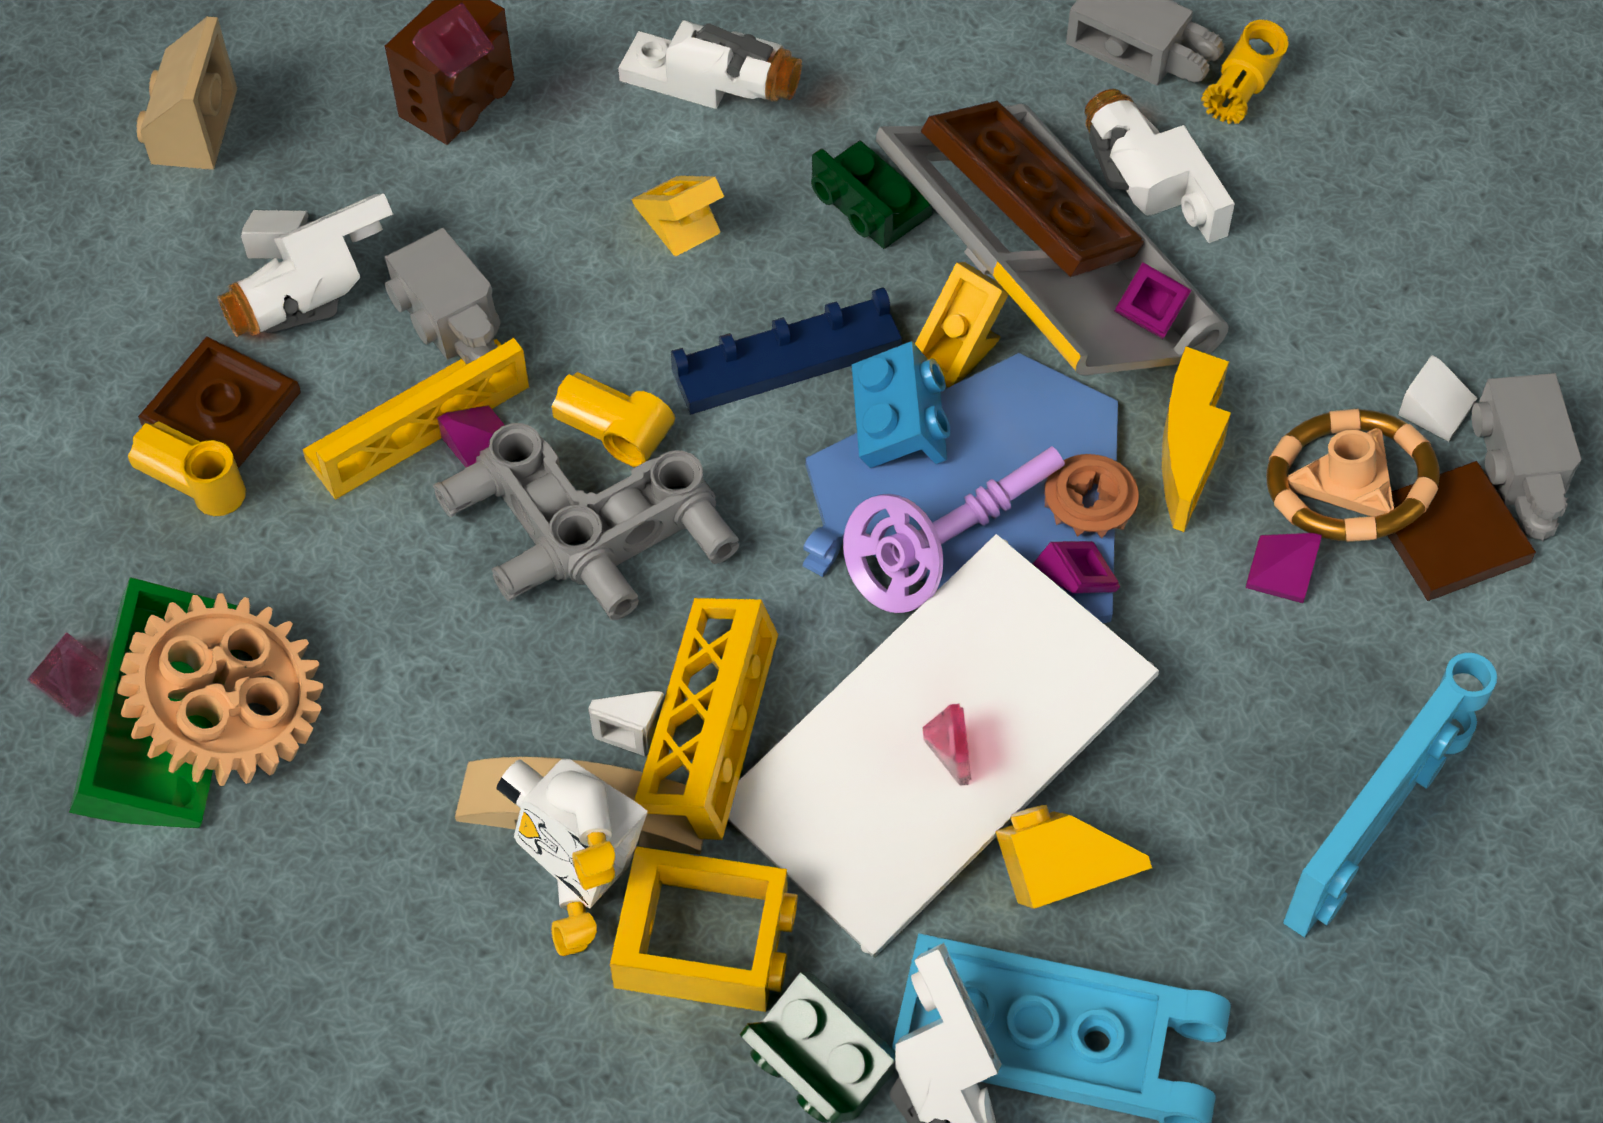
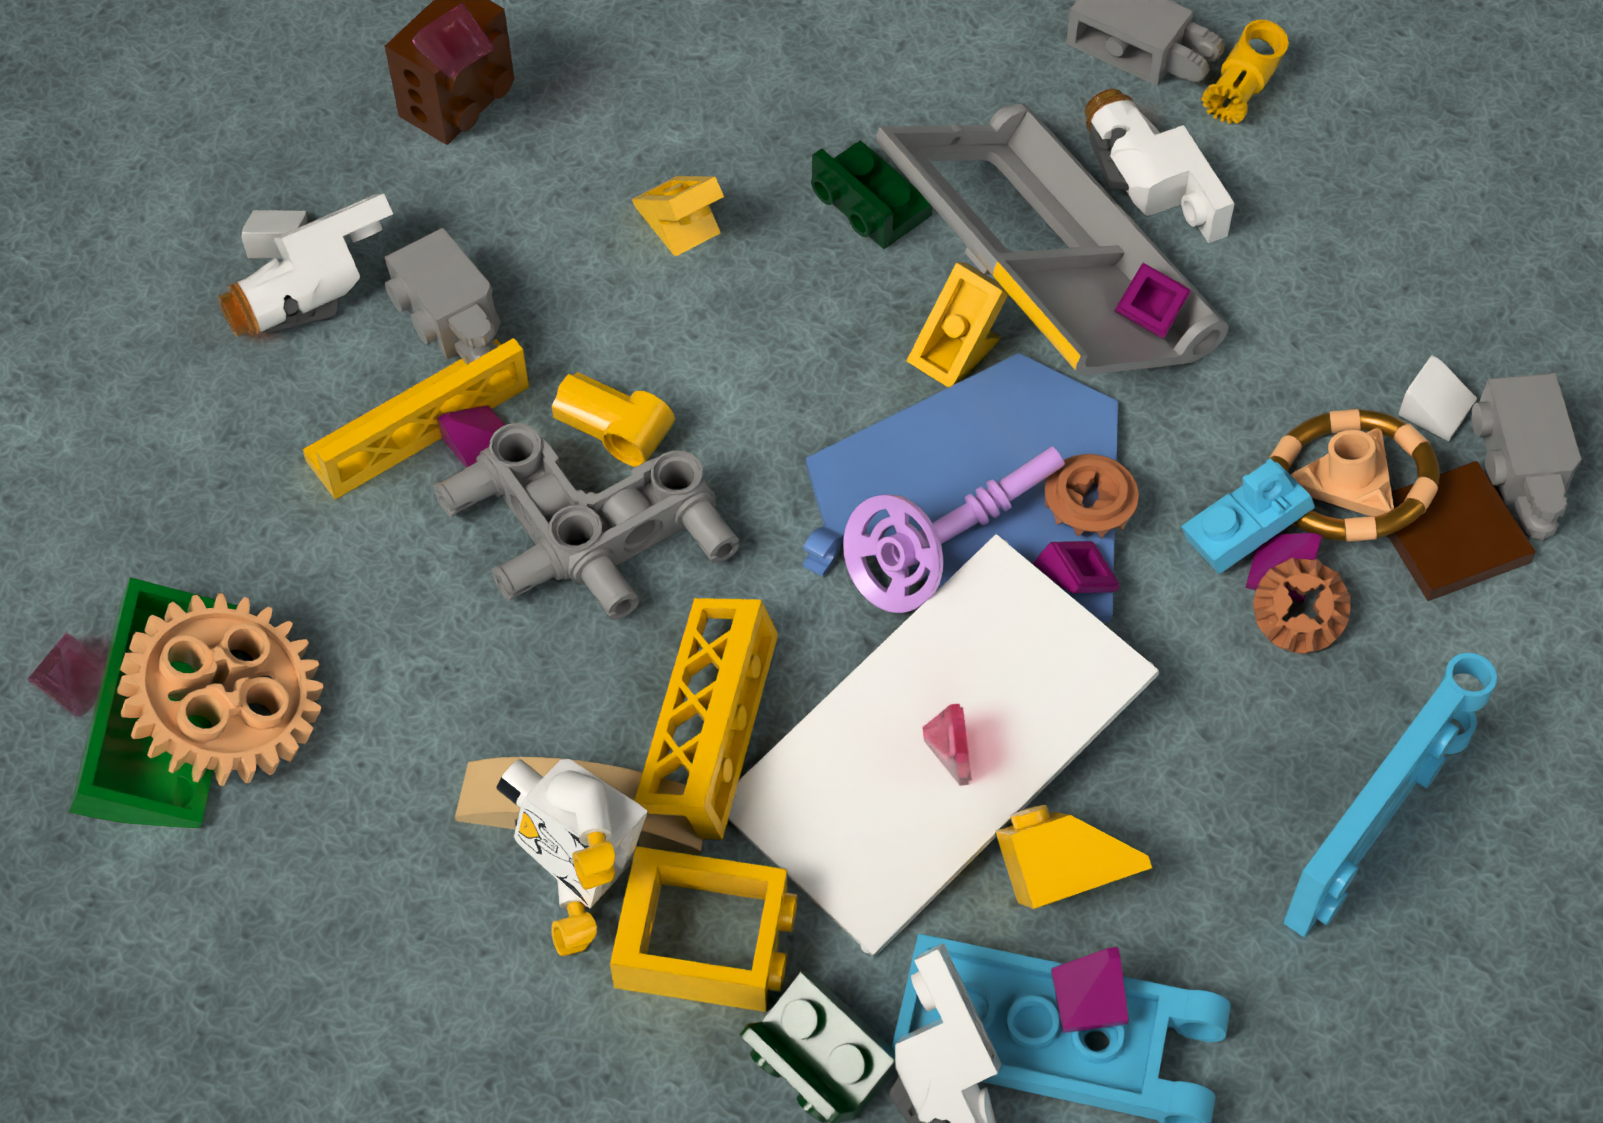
yellow piece [128,421,246,516] -> none
tan slope [137,17,237,170] -> none
reddish brown tile [138,336,301,468] -> none
white slope [589,691,664,756] -> none
white plate [618,20,802,109] -> none
dark blue hinge [671,287,902,415] -> none
dark azure bracket [852,341,950,468] -> none
reddish brown tile [921,101,1144,277] -> none
yellow slope [1162,346,1231,532] -> none
none -> magenta slope [1051,947,1129,1033]
none -> medium azure hinge [1181,458,1315,574]
none -> nougat gear [1253,558,1351,654]

